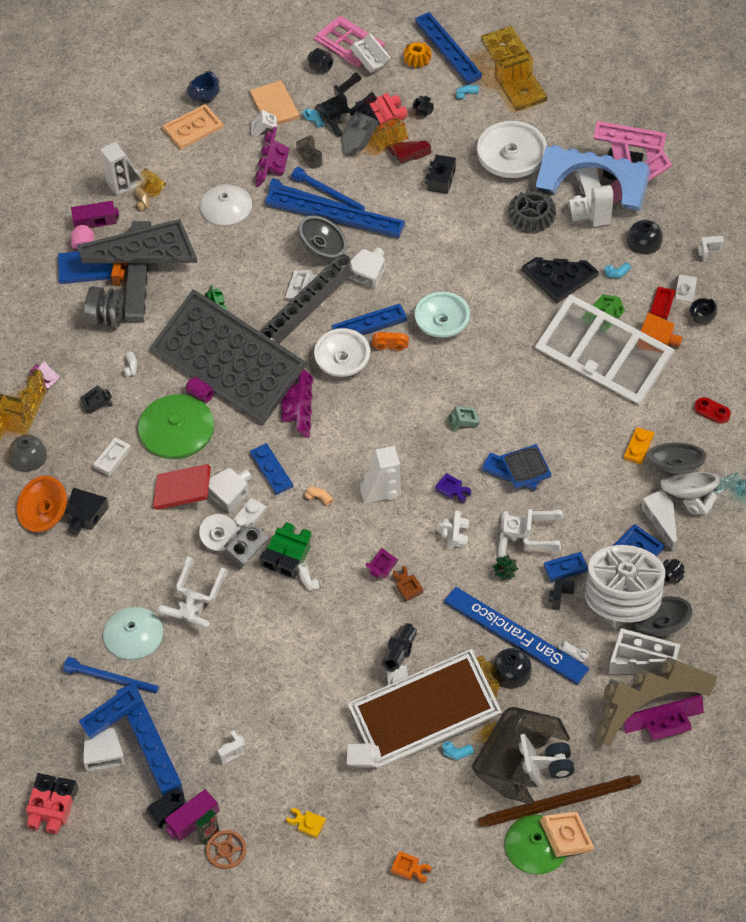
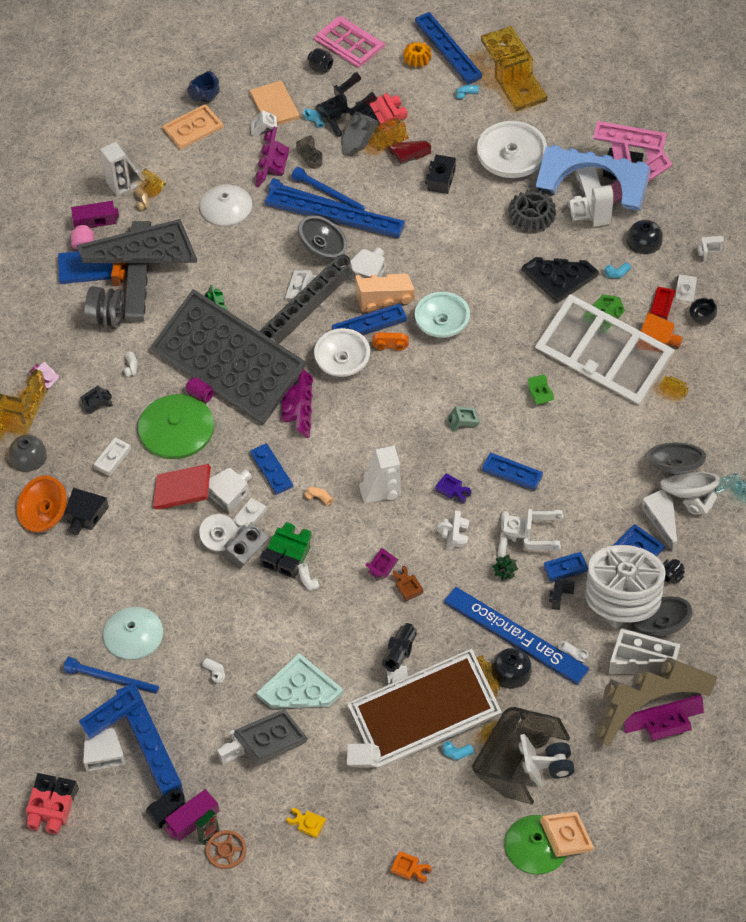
white piece [158,556,228,628] -> none
white bracket [350,33,391,73] -> none
black gear [413,95,434,117] -> none
reddish brown piece [477,774,641,828] -> none
tile [501,444,551,489] -> none
light orange plate [624,427,655,465] -> none
red plate [694,397,731,424] -> none
none -> white arm [202,658,225,683]
none -> dark grey tile [233,709,308,764]
none -> light aqua plate [257,653,344,709]
none -> light nougat wedge [355,274,415,314]
none -> bright green bracket [528,374,554,404]
none -> clear yellow brick [659,376,689,400]

